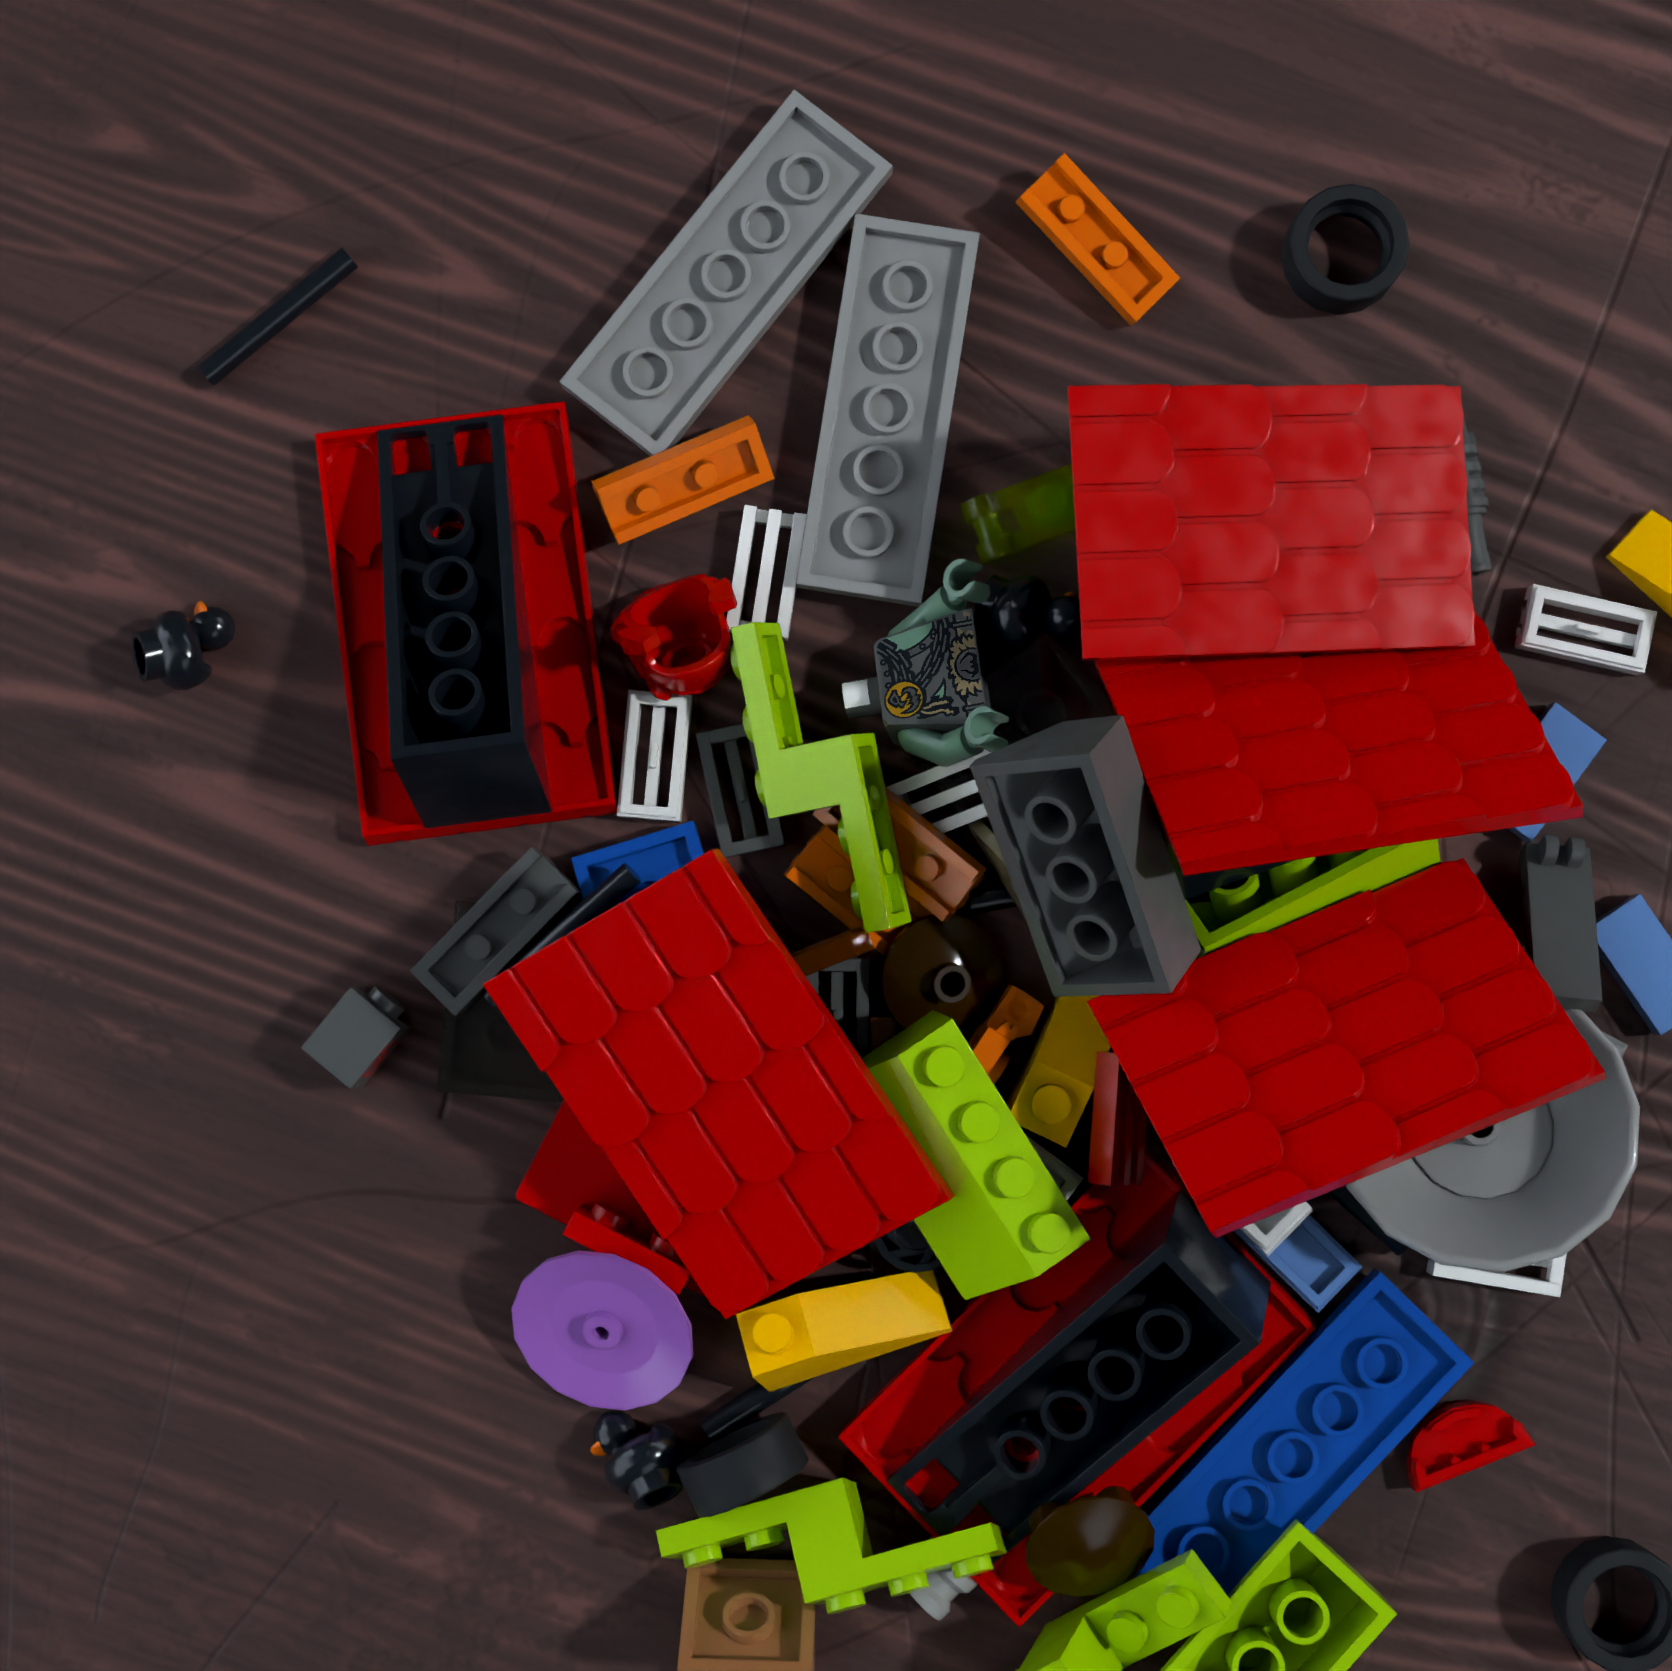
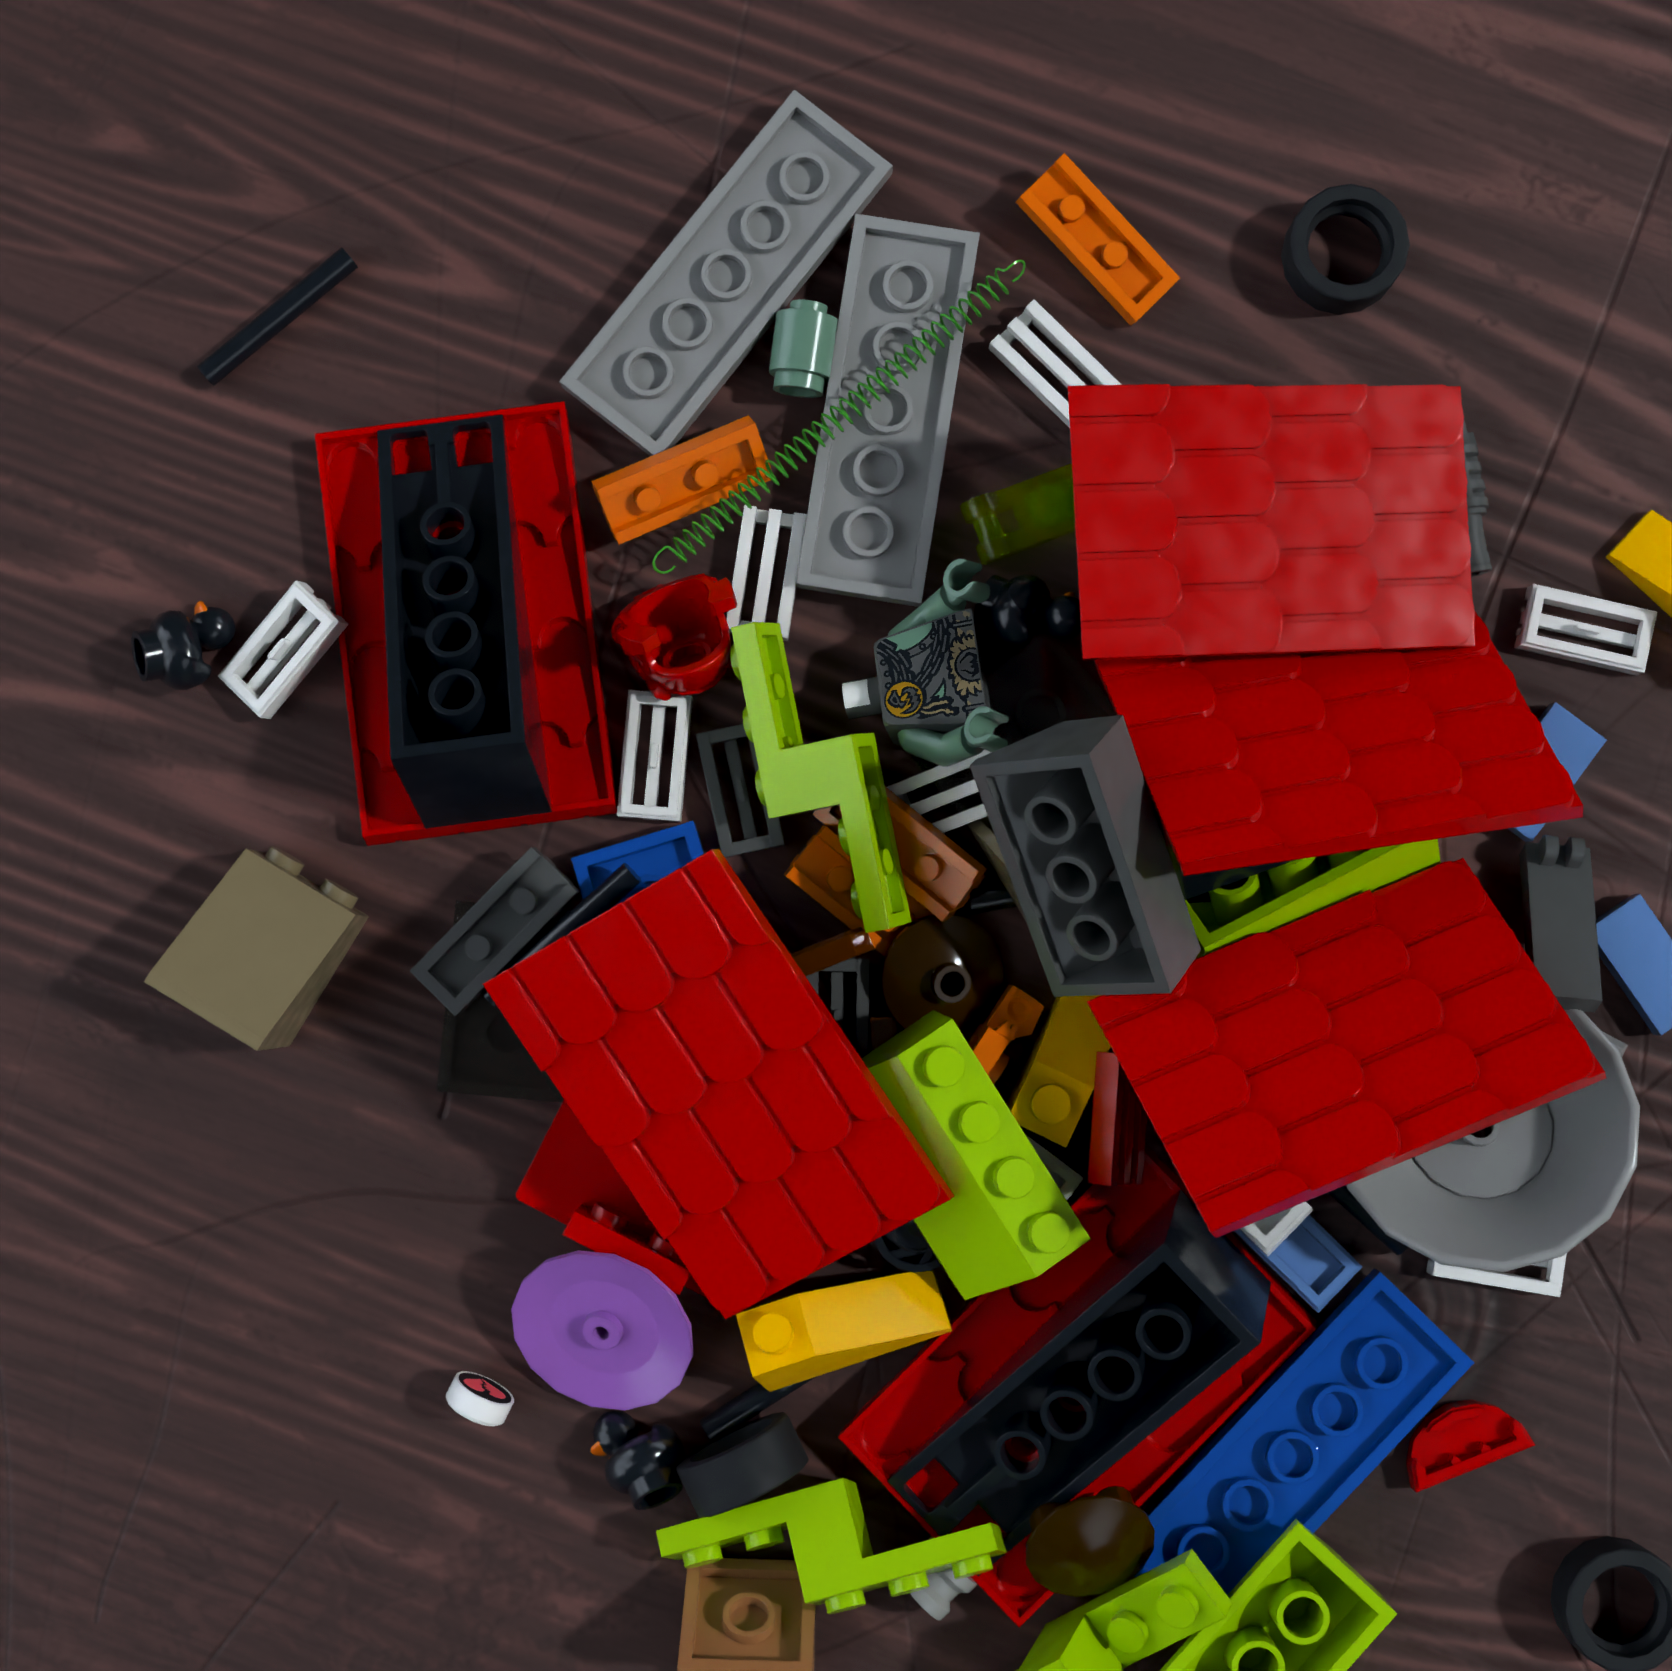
dark grey brick [301,985,412,1089] -> none
none -> dark tan slope [144,846,369,1051]
none -> white tile [218,580,349,719]
none -> white tile [446,1371,514,1426]
none -> bright green piece [652,259,1026,574]
none -> sand green brick [769,299,838,398]
none -> white tile [988,299,1122,428]

